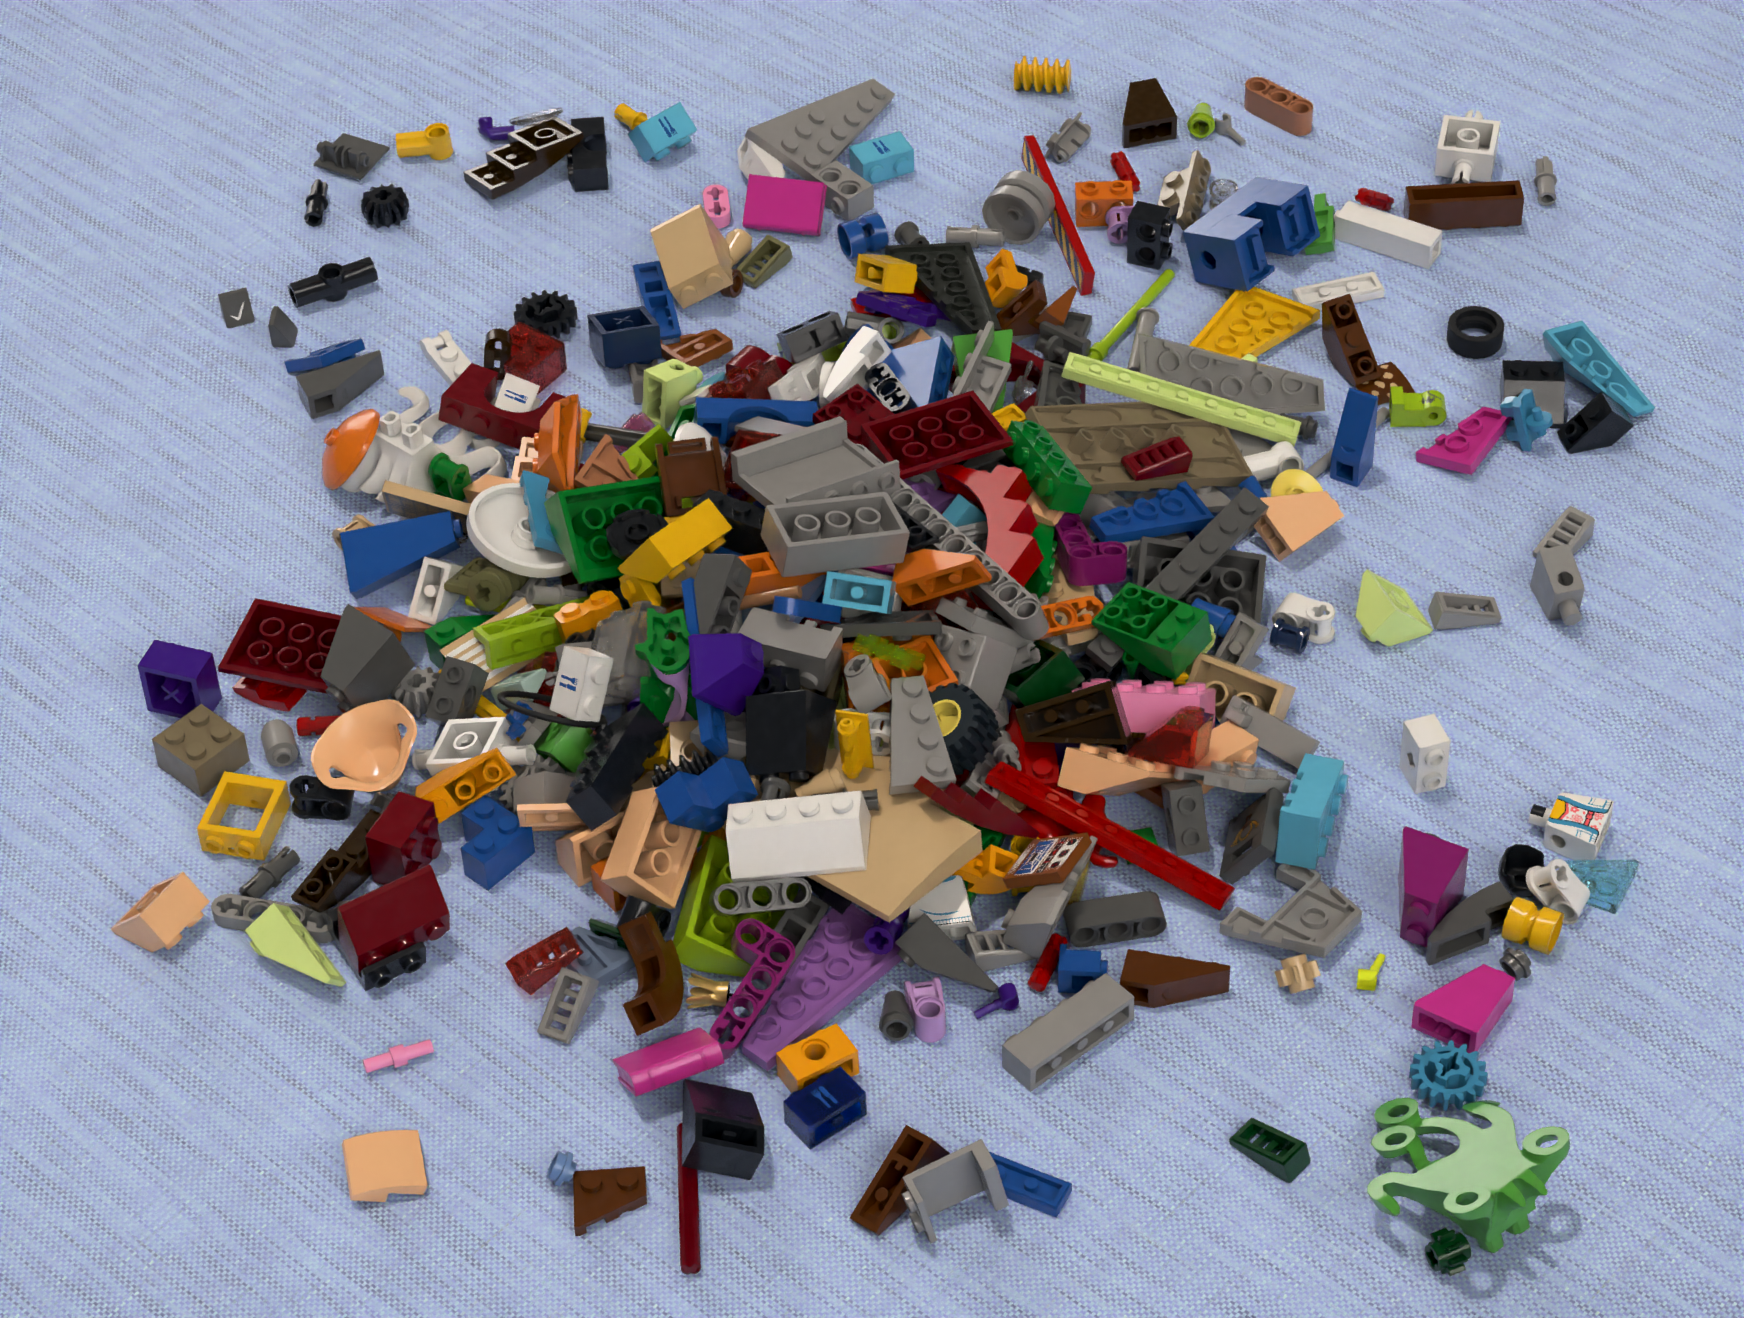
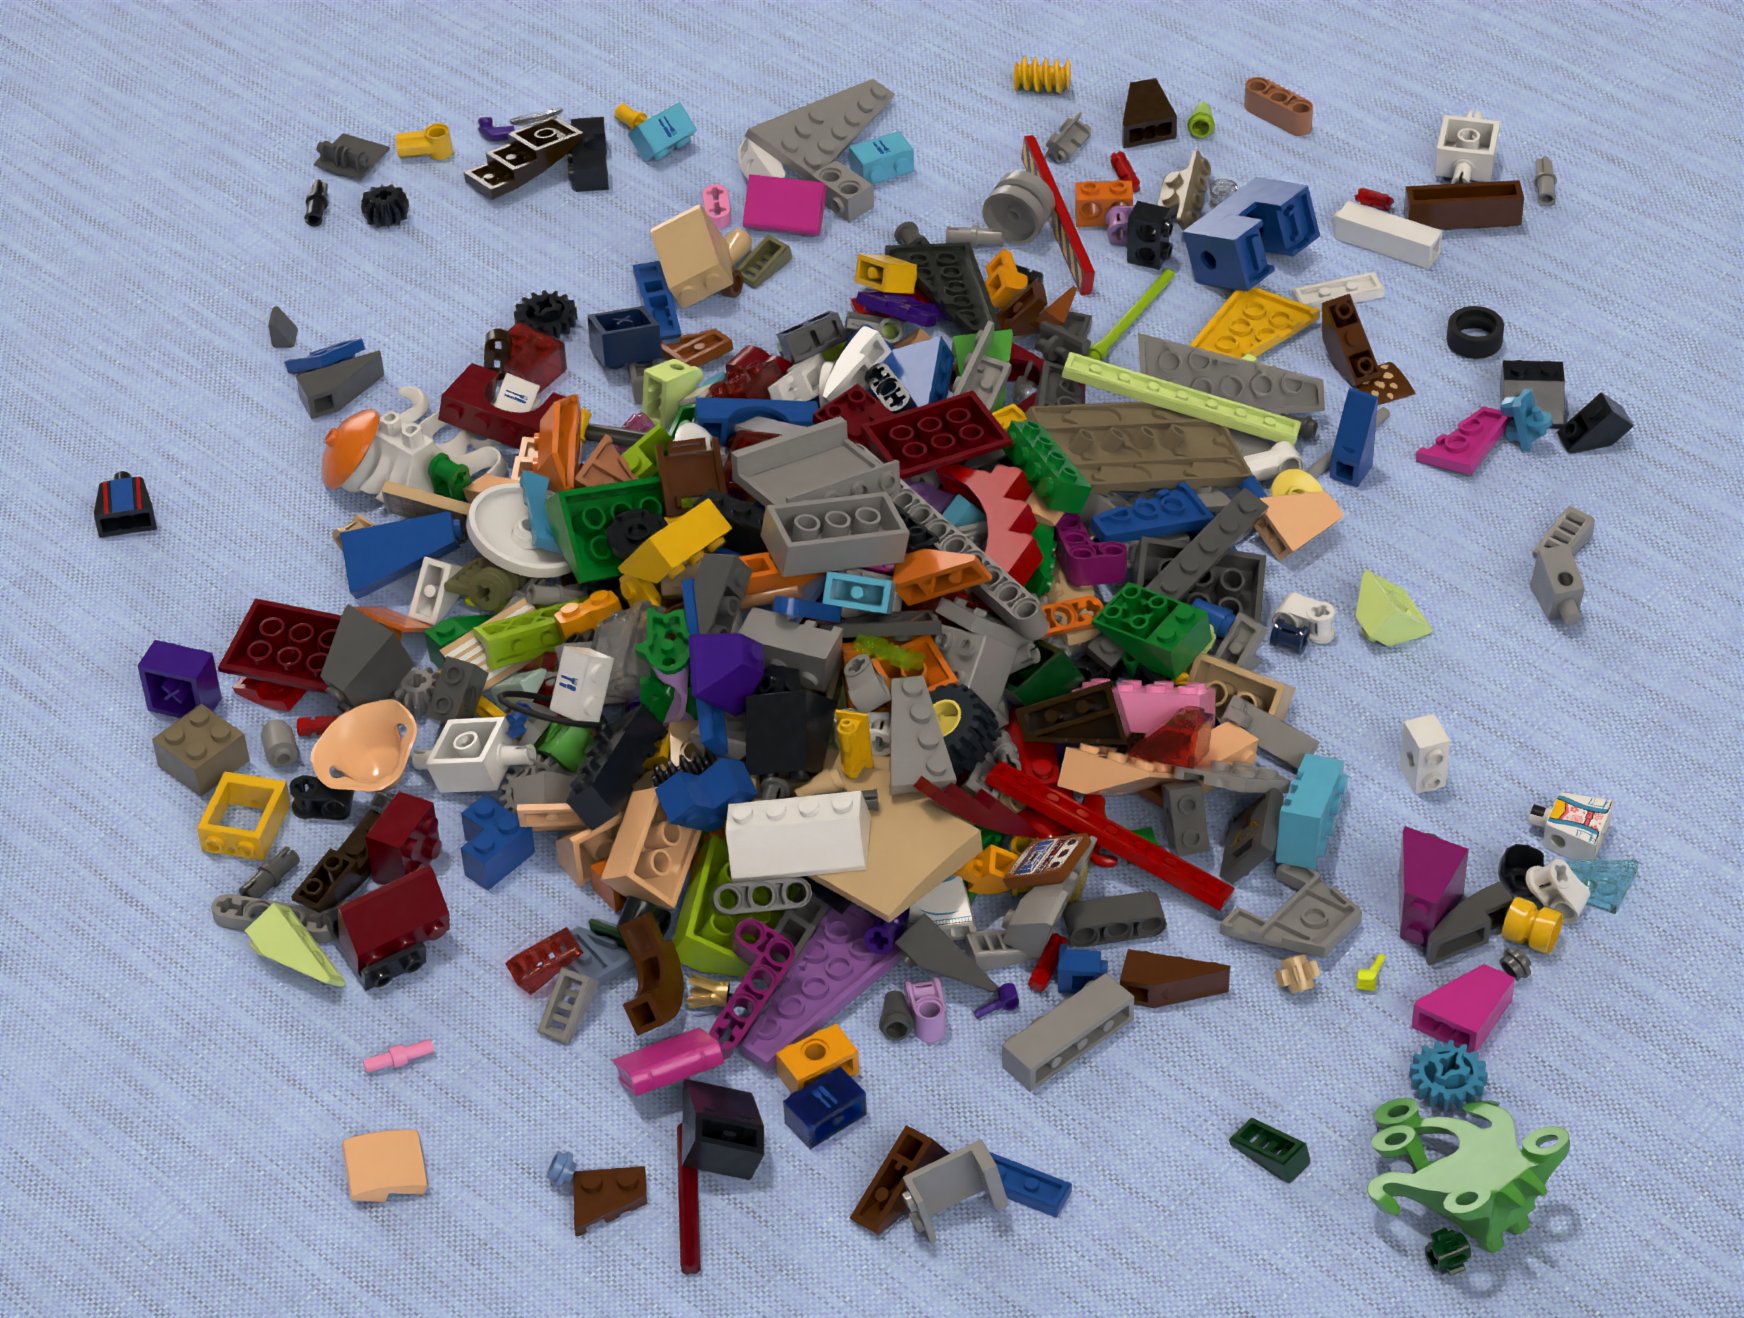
light nougat slope [111,872,210,952] -> none
dark grey slope [218,287,255,328] -> none
black piece [288,257,378,308] -> none
light orange slope [415,748,516,824] -> none
white plate [419,330,471,386] -> none
blue wheel [837,213,889,259] -> none
dark red slope [1121,436,1193,481] -> none
light grey pin [1127,307,1159,373] -> none
light grey hand [1214,114,1246,146] -> none
bright green hinge [1304,193,1335,255] -> none
lime leg [1389,386,1447,427] -> none
light grey slope [1428,592,1502,629] -> none
medium azure wedge [1542,321,1655,417] -> none
none -> black torso [94,471,157,538]

